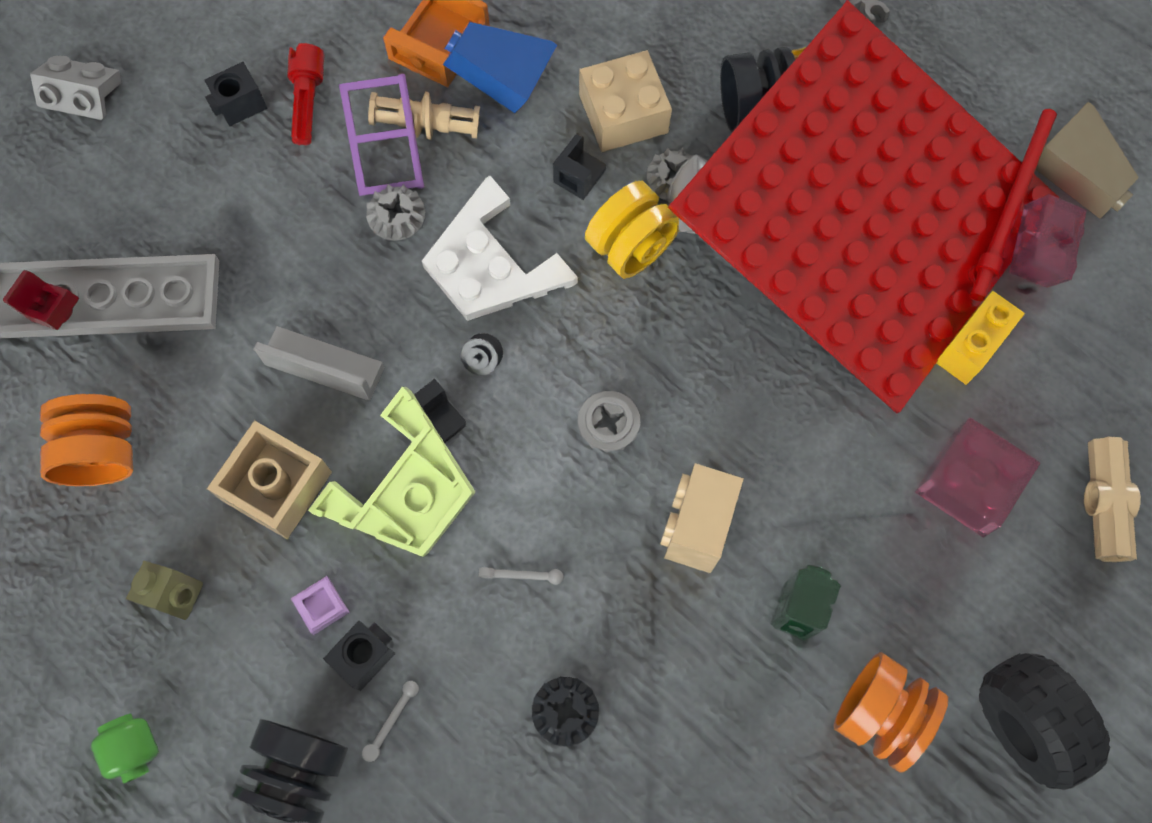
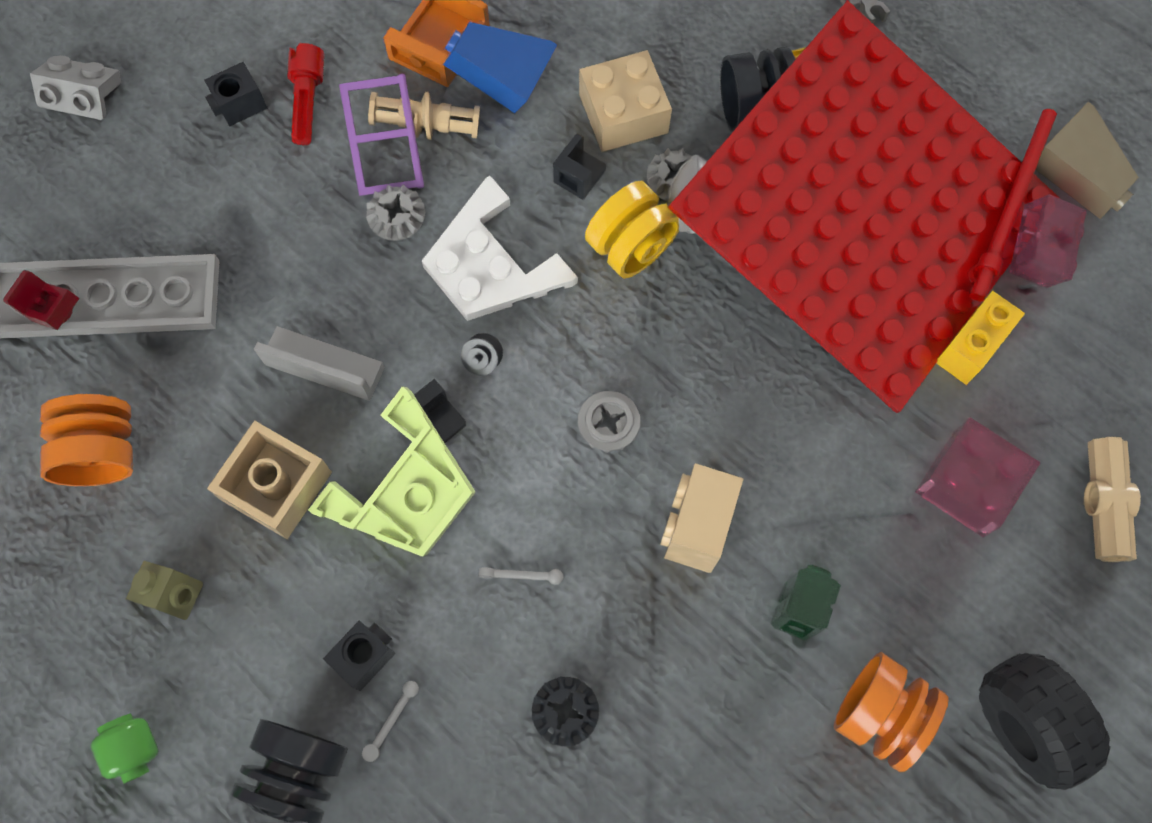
lavender tile [291,576,350,635] -> none

